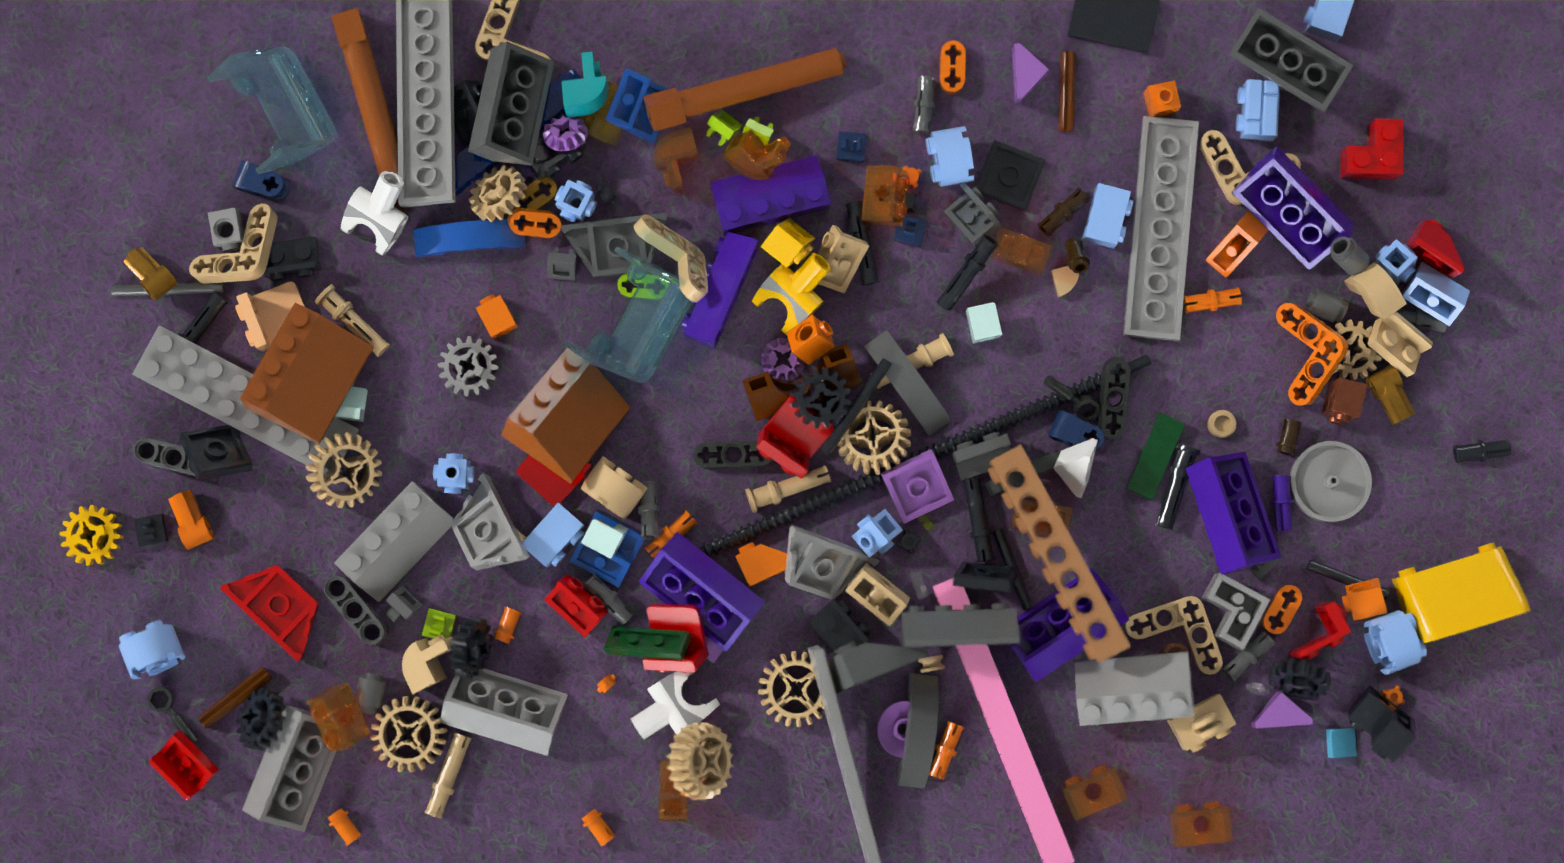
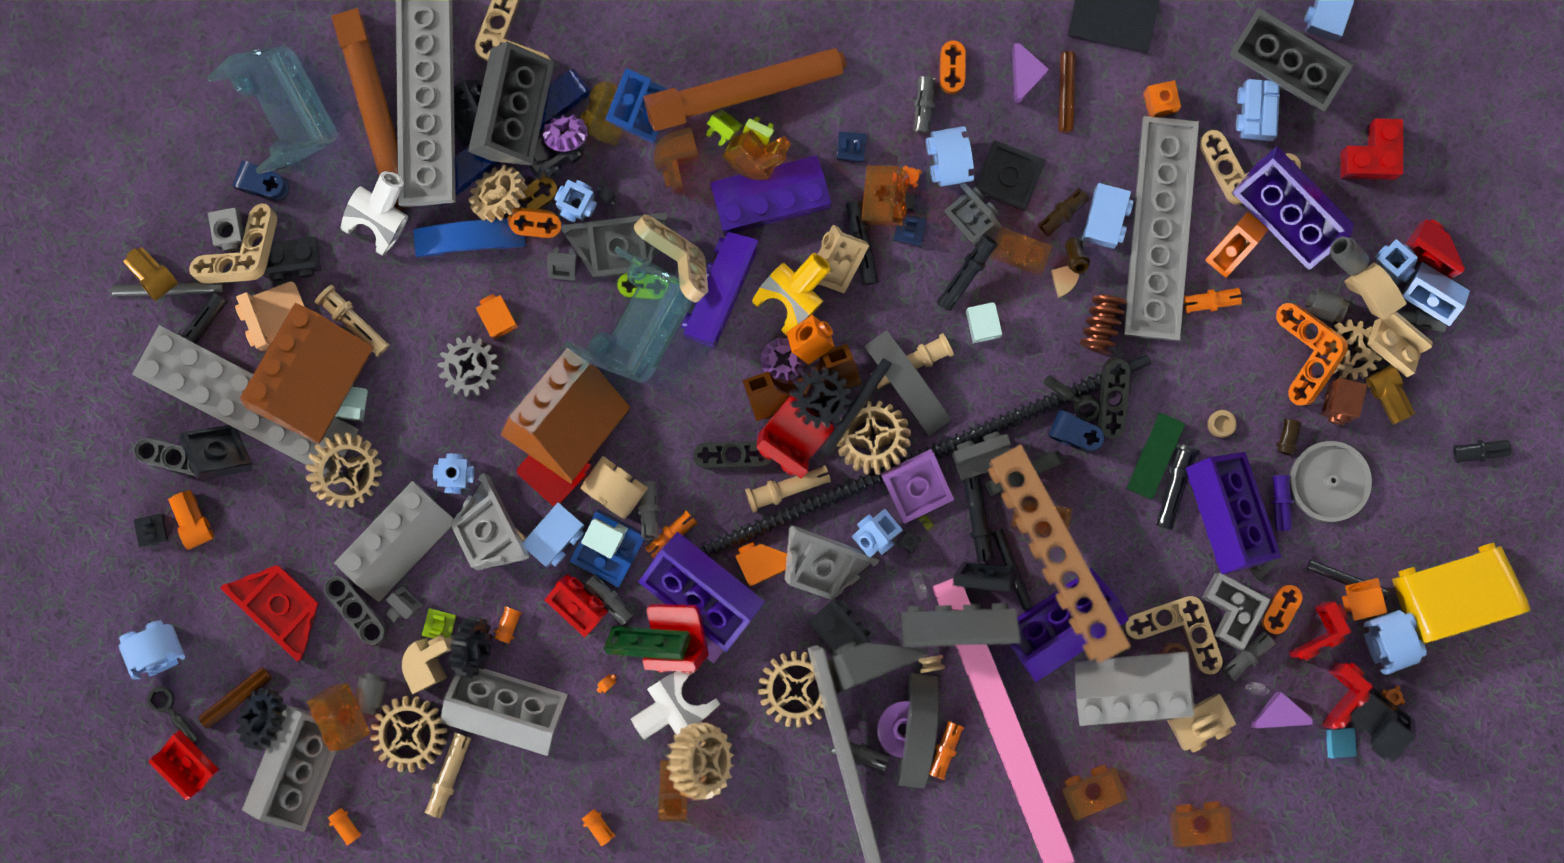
yellow gear [59,505,124,566] -> none
teal brick [562,52,609,118] -> none
yellow brick [761,218,815,267] -> none
tan brick [846,563,910,626] -> none
white slope [1054,438,1098,498] -> none
black gear [1268,659,1331,699] -> none
none -> dark grey pin [831,742,890,771]
none -> copper piece [1080,294,1128,355]
none -> red bracket [1321,662,1373,729]

